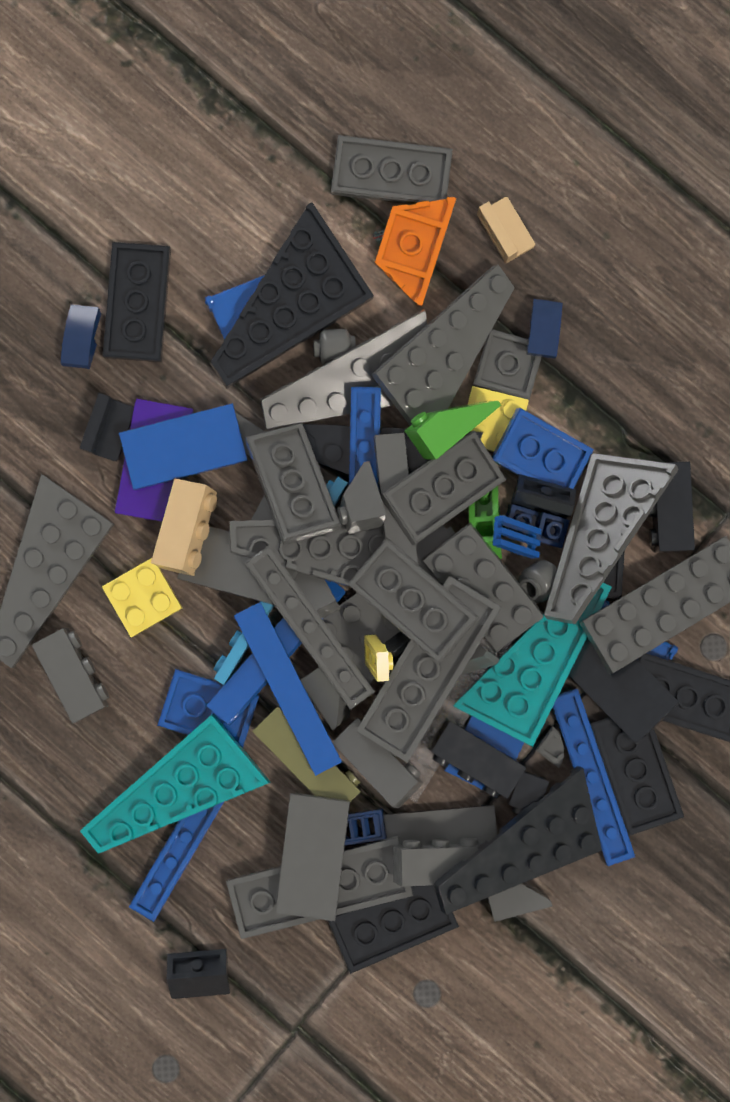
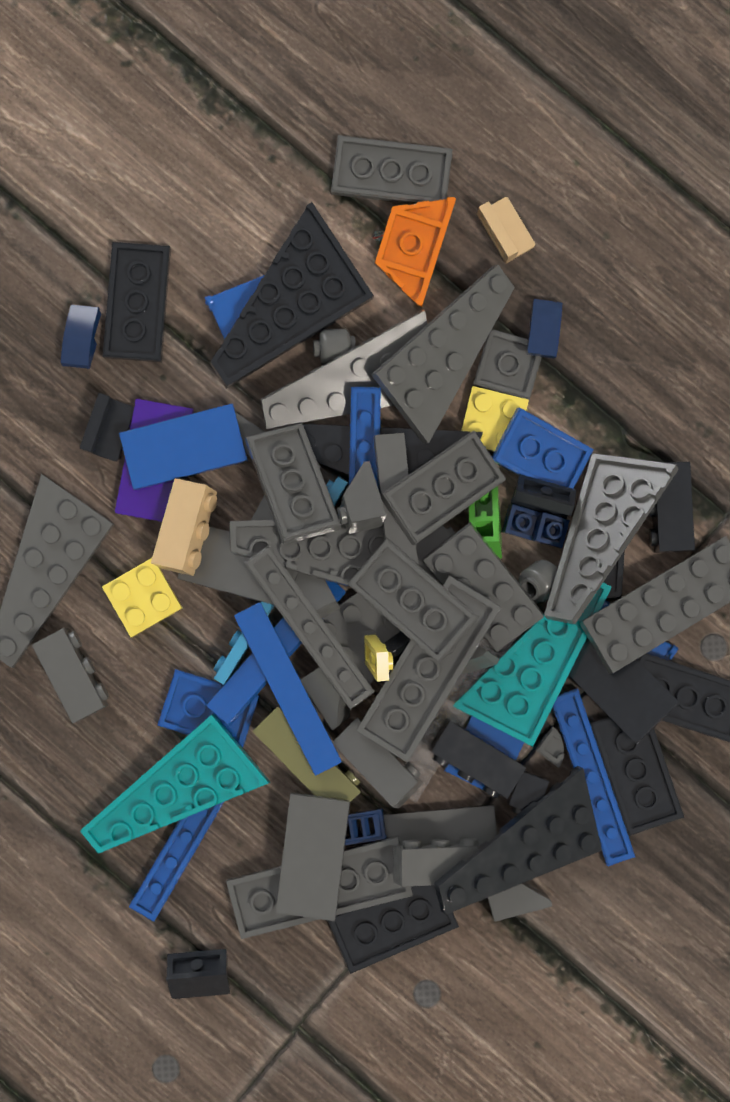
bright green slope [405,400,501,460] -> none
blue tile [493,515,541,559] -> none

